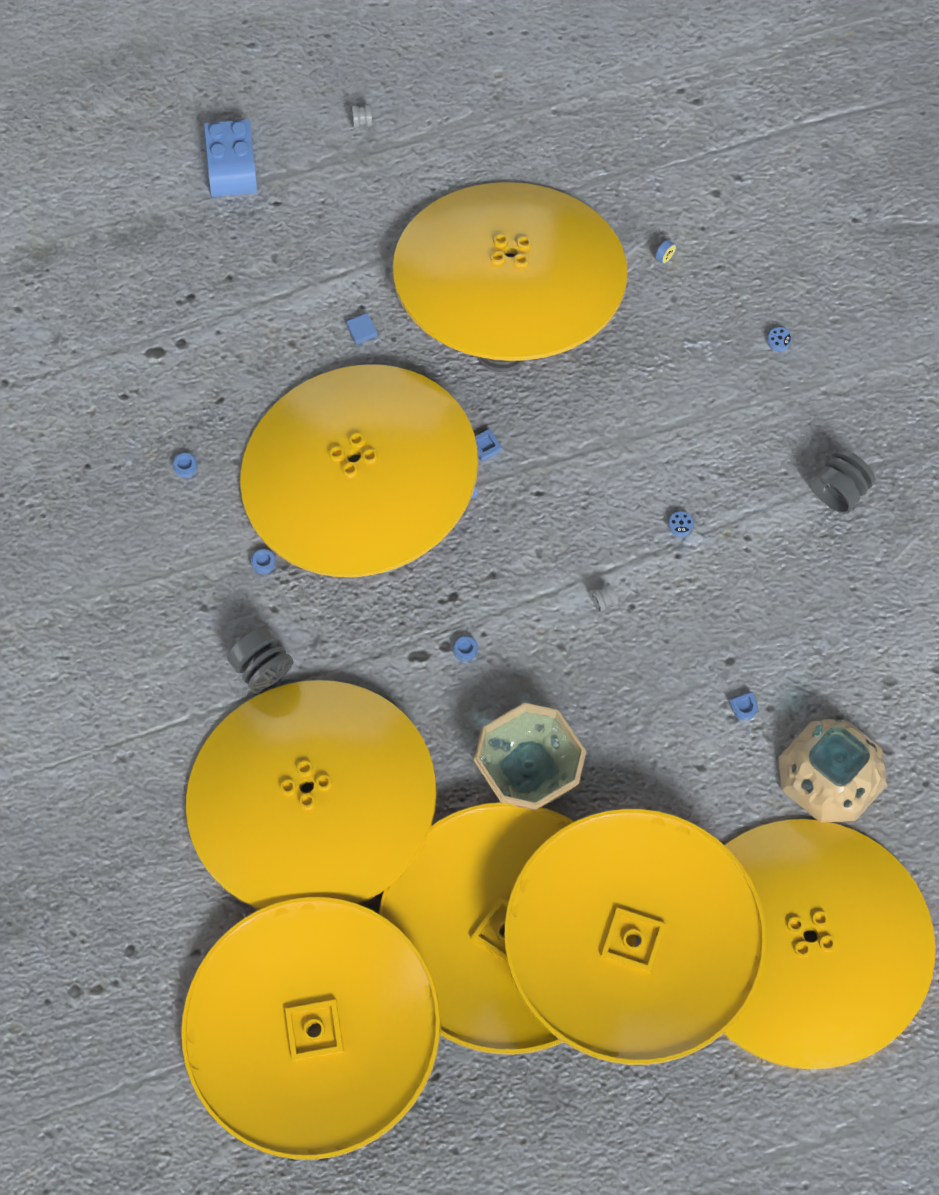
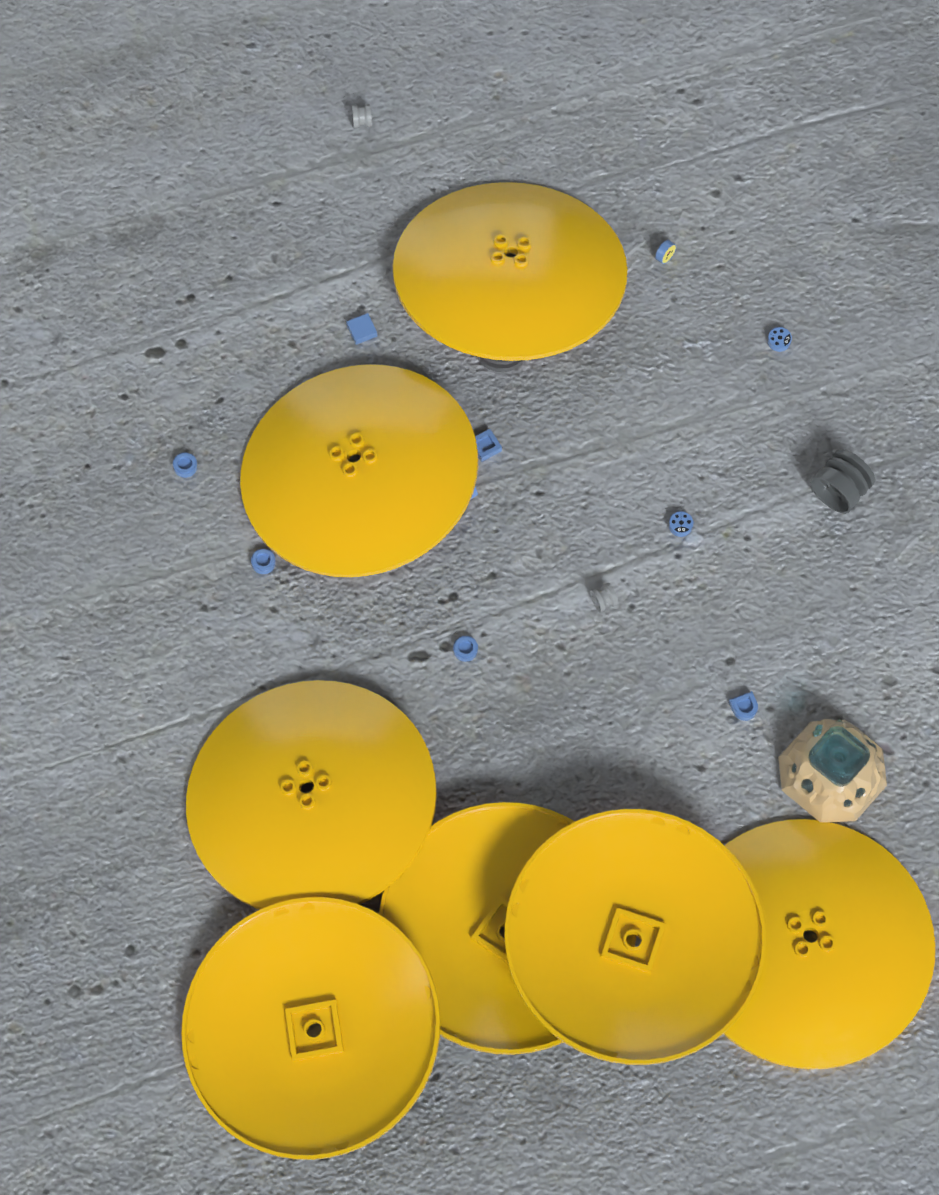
medium blue brick [204,119,257,197] -> none
dark grey wheel [227,627,294,693] -> none
clear light blue rock [474,702,586,810] -> none

